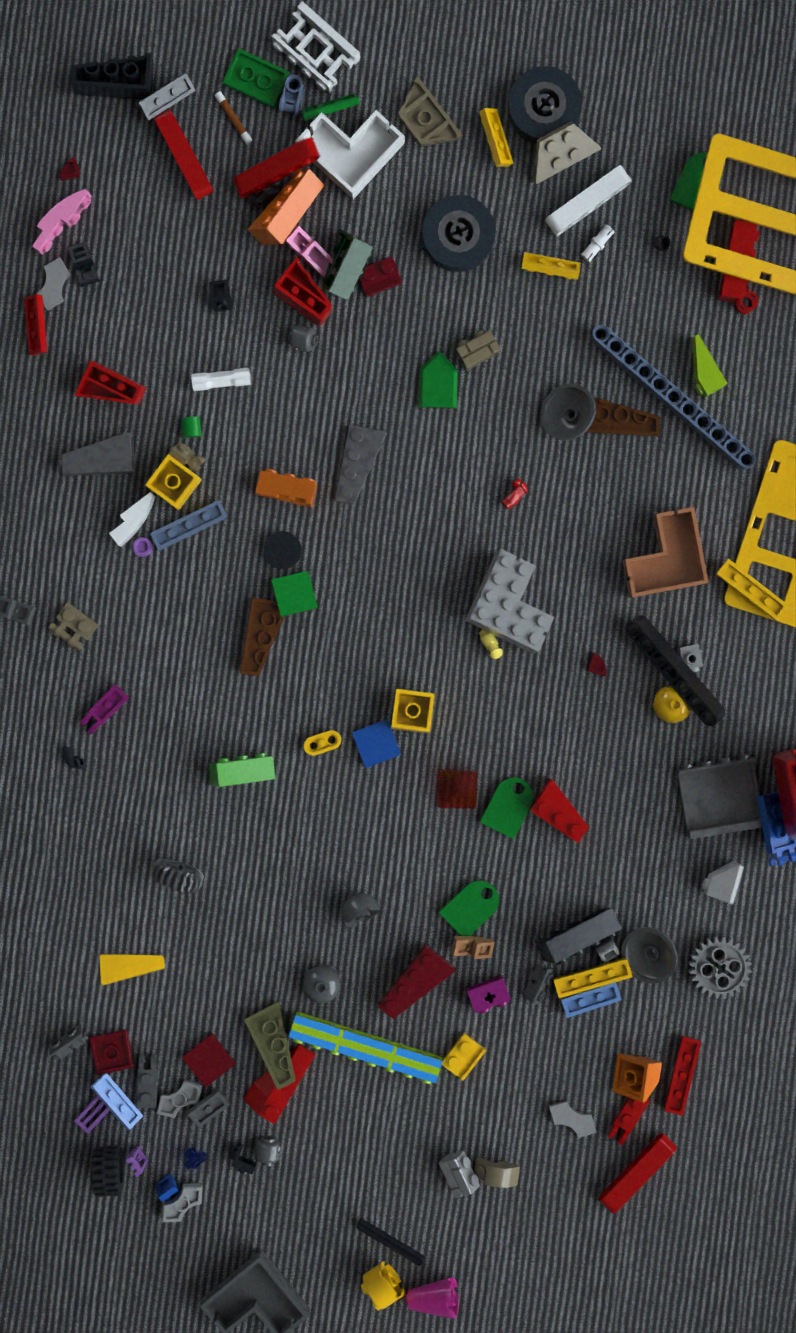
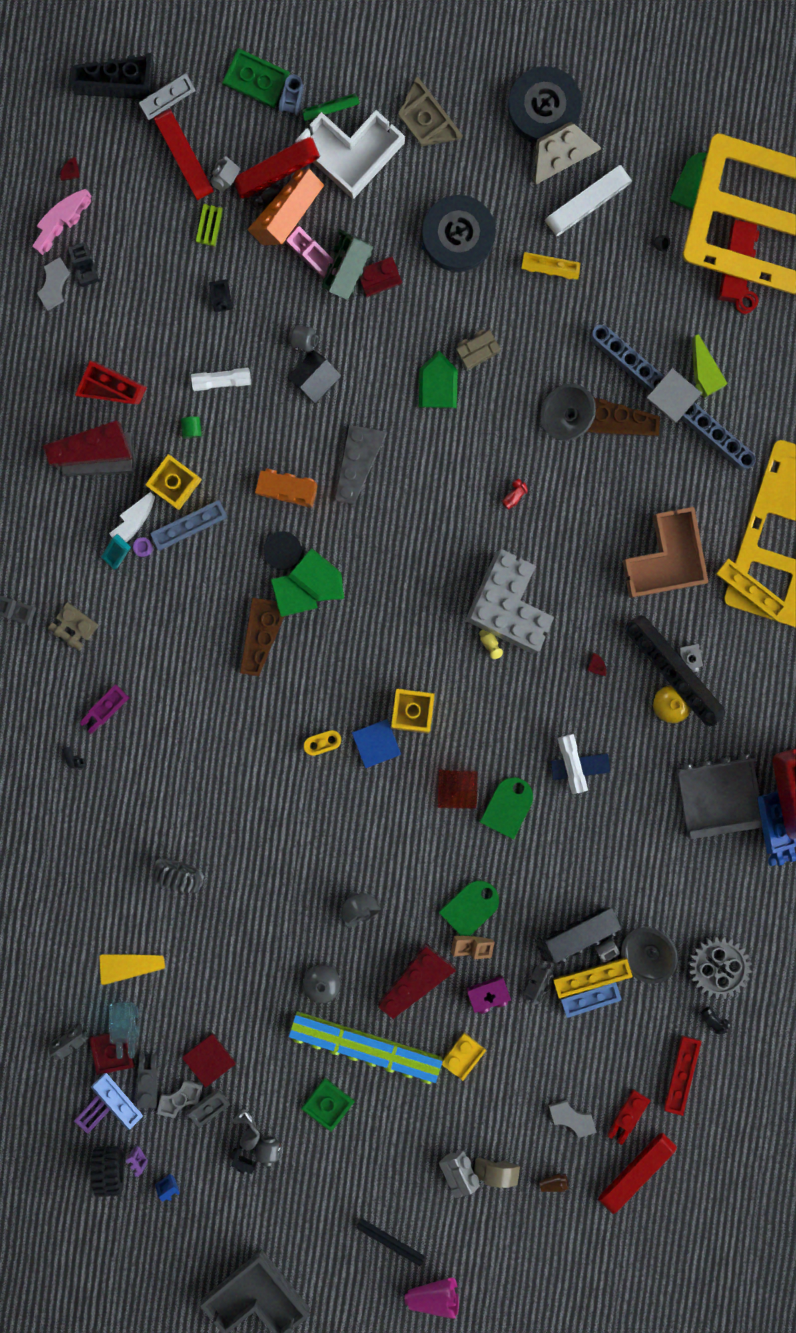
red plate [24,294,47,356] -> none
light grey tile [161,1183,203,1222] -> none
dark tan plate [169,442,205,472] -> none
clear blue tile [184,1147,209,1170] -> none
bright green wedge [208,753,275,787] -> none
dark orange bar [215,91,252,144] -> none
red wedge [243,1044,316,1124] -> none
olive wing [244,1002,296,1090] -> none
white fence [272,1,360,93] -> none
red wedge [273,257,332,328] -> none
yellow brick [361,1261,405,1311] -> none
yellow plate [479,108,514,167] -> none
red wedge [529,778,589,843] -> none
white pin [581,224,615,263] -> none
orange slope [612,1054,662,1102] -> none
white slope [702,861,743,904] -> none
none -> dark red wedge [43,420,133,467]
none -> teal tile [101,534,131,570]
none -> clear light blue hinge [109,1002,139,1059]
none -> lime tile [196,204,223,247]
none -> light grey brick [210,156,240,192]
none -> flat silver piece [233,1109,260,1150]
none -> slope [287,350,341,404]
none -> green tile [288,548,344,601]
none -> green tile [301,1077,355,1132]
none -> reddish brown cone [540,1173,569,1192]
none -> dark blue tile [551,753,610,780]
none -> white axle [557,734,588,794]
none -> light grey tile [646,368,701,424]
none -> black arm [700,1006,731,1034]

